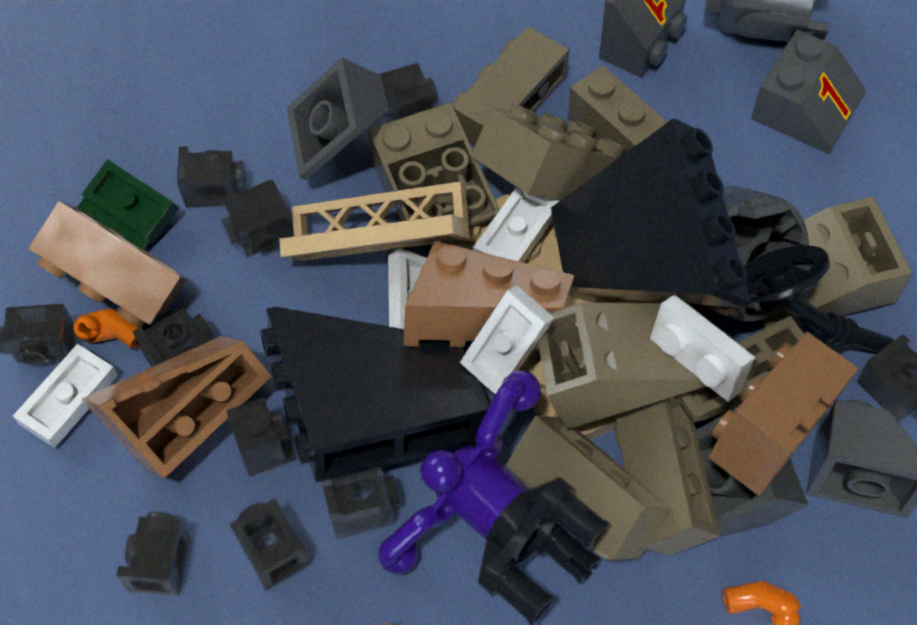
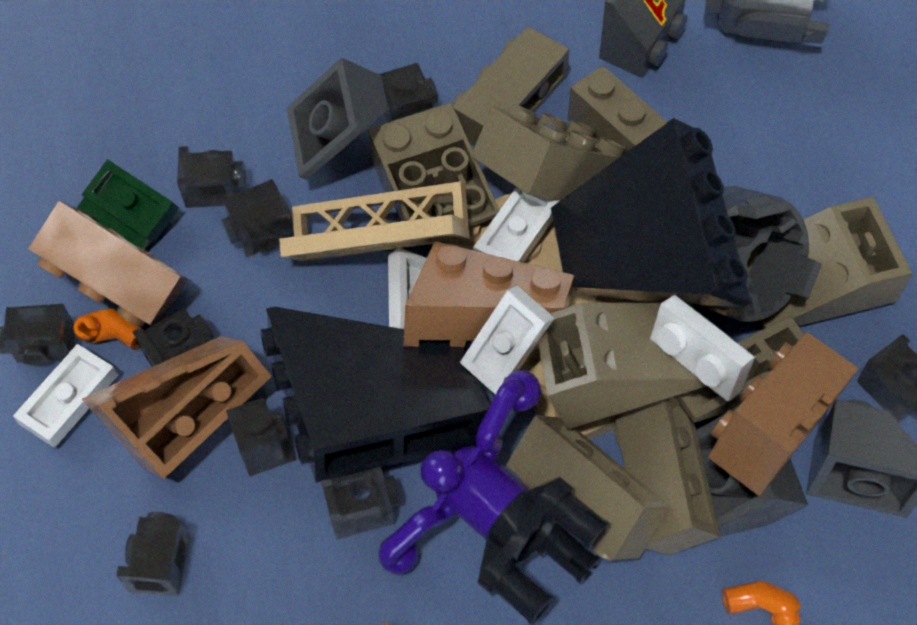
clear smoke brick [229,498,310,591] -> none
black dish [744,245,895,355] -> none
dark grey slope [751,29,866,154] -> none

